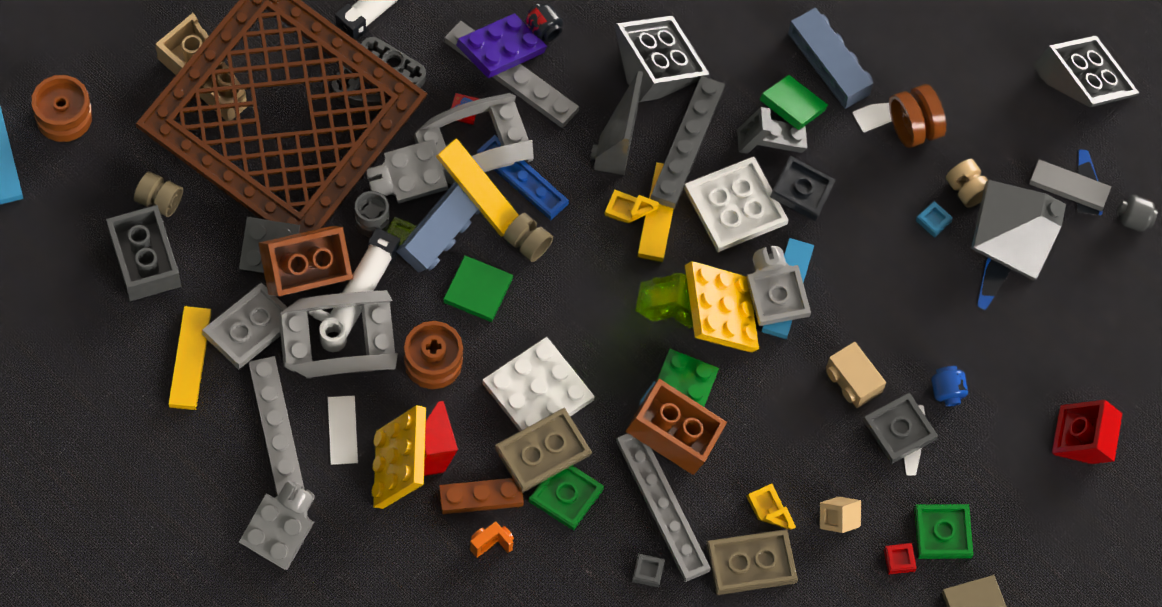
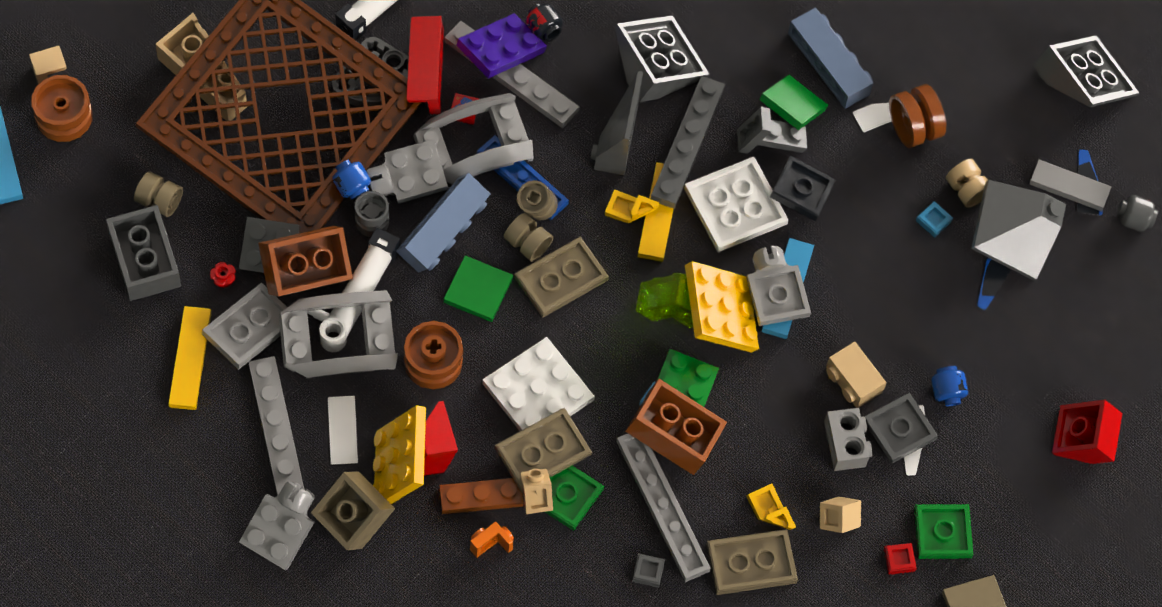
clear neon green tile [387,217,417,245] -> none
yellow tile [436,138,519,237] -> none
none -> tan panel [29,46,66,85]
none -> red plate [210,262,236,287]
none -> dark tan brick [311,471,395,550]
none -> blue head [332,159,371,200]
none -> red panel [407,16,444,114]
none -> dark tan tile [514,236,609,318]
none -> dark tan wheel [517,180,558,221]
none -> tan bracket [520,469,553,514]
none -> light grey brick [824,408,872,471]

